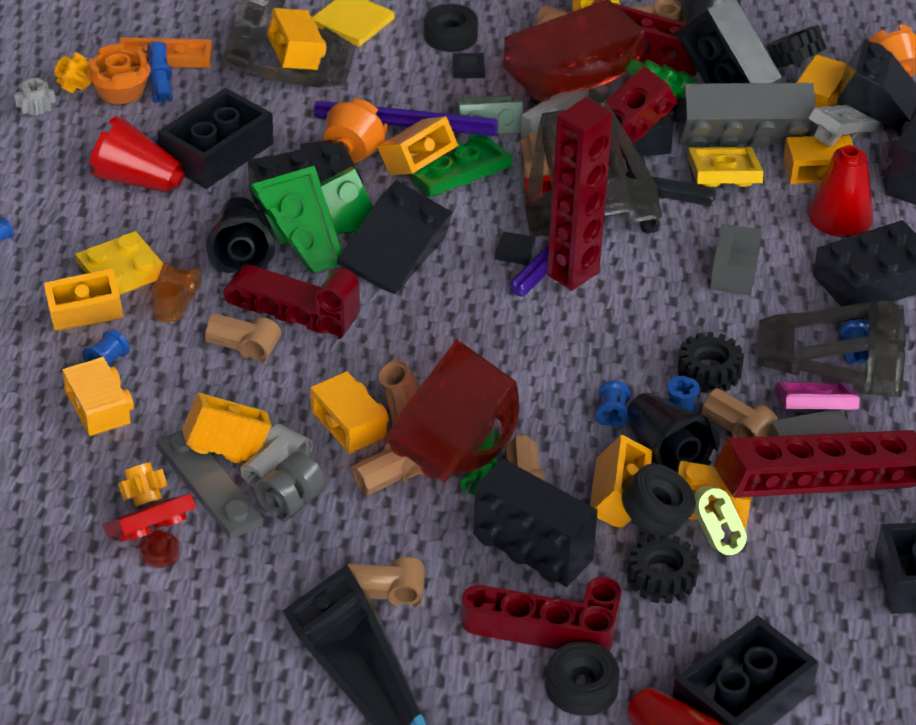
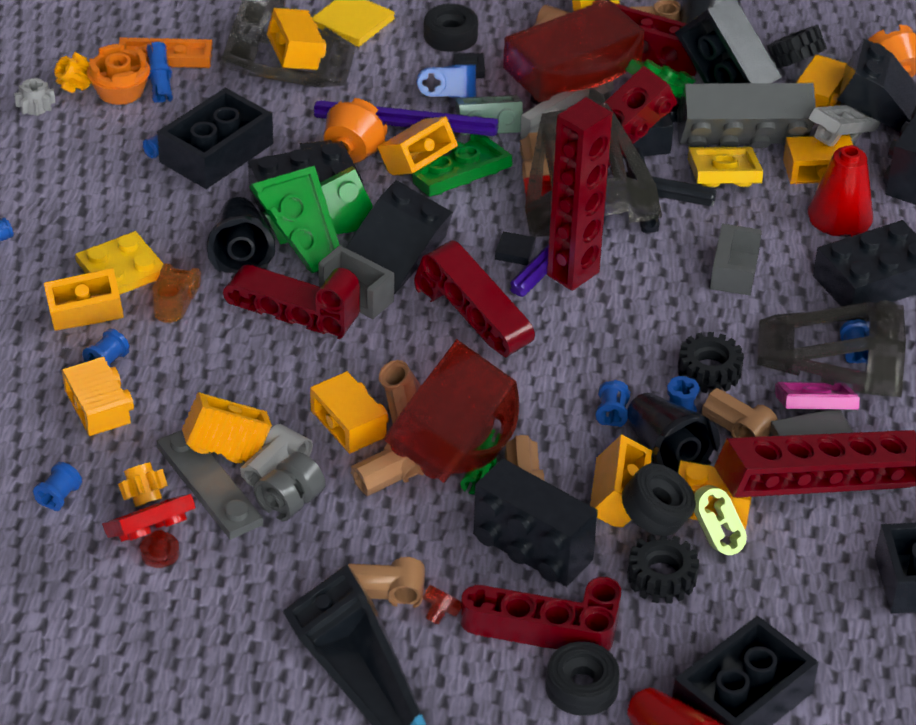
red cone [89,116,185,193] -> none
medium nougat piece [205,313,282,363] -> none
none -> blue bush [33,462,82,511]
none -> dark grey panel [318,245,394,319]
none -> dark red beam [414,240,535,358]
none -> piece [416,65,476,98]
none -> clear red tile [422,584,461,625]

